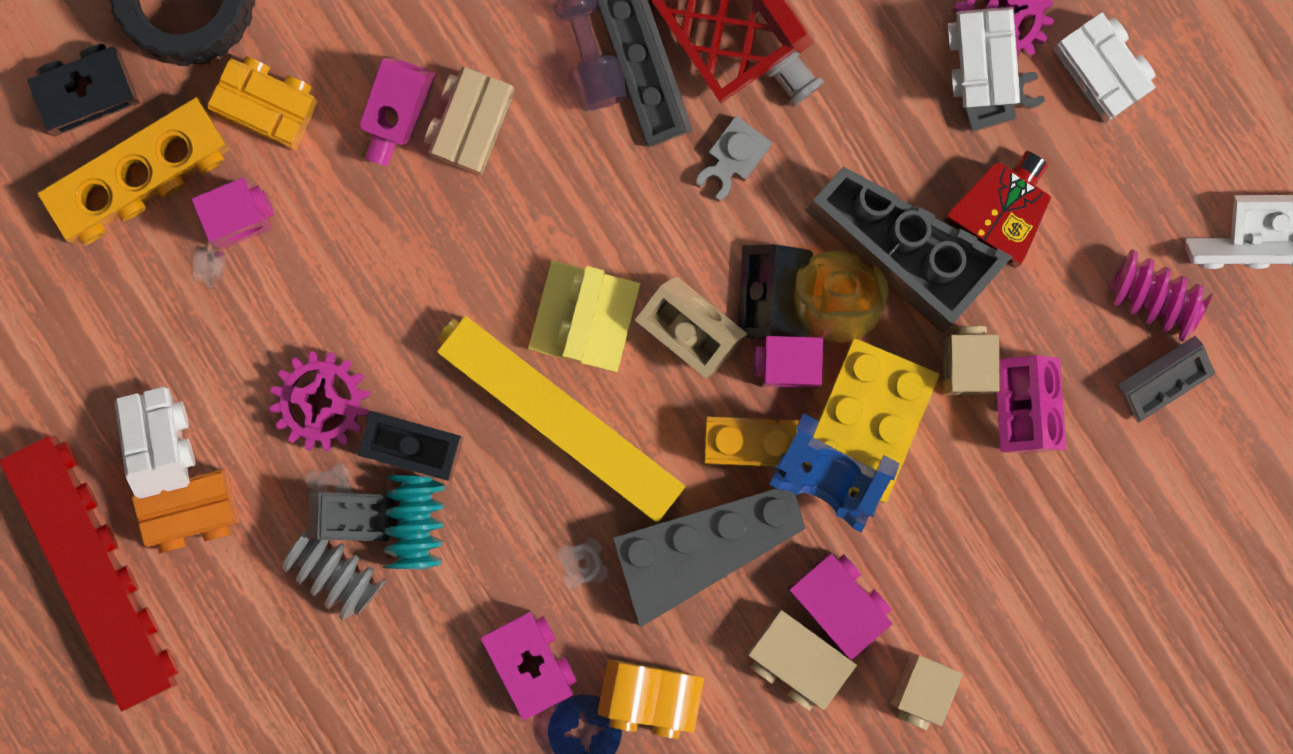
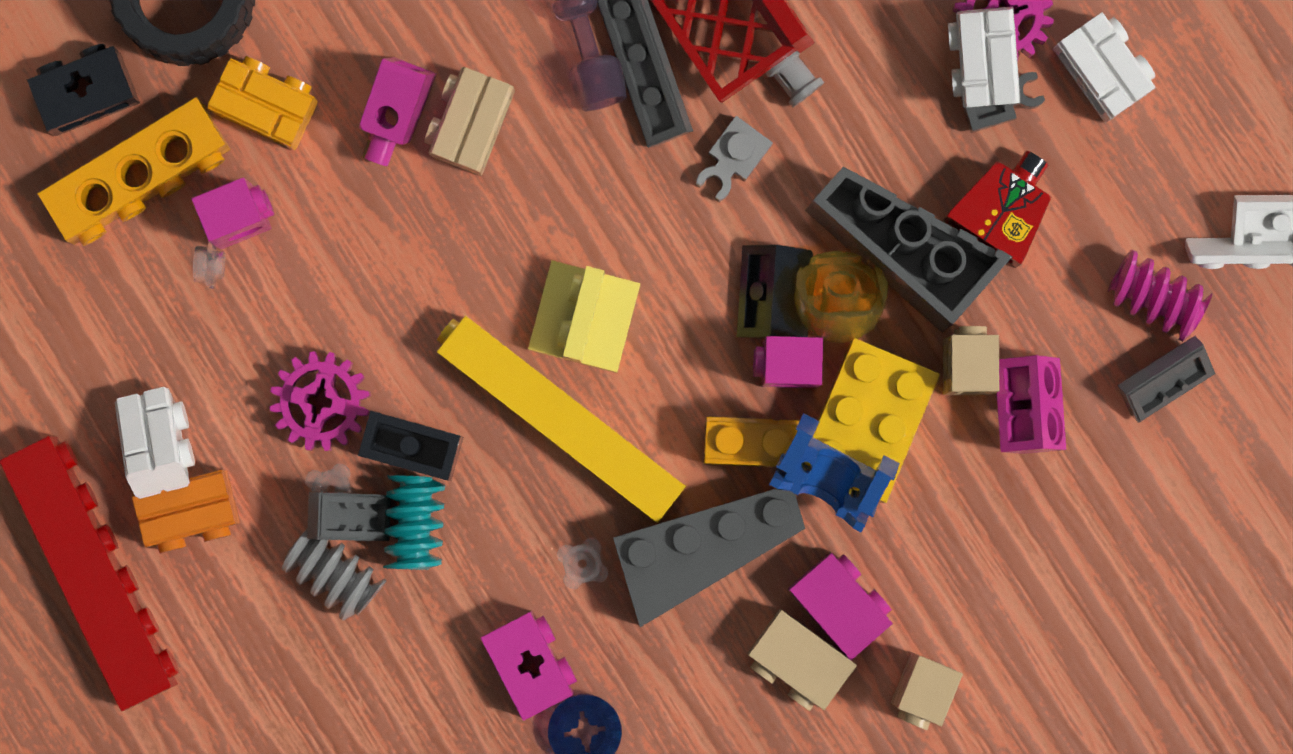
light orange brick [597,659,704,739] -> none
tan brick [635,276,747,379] -> none

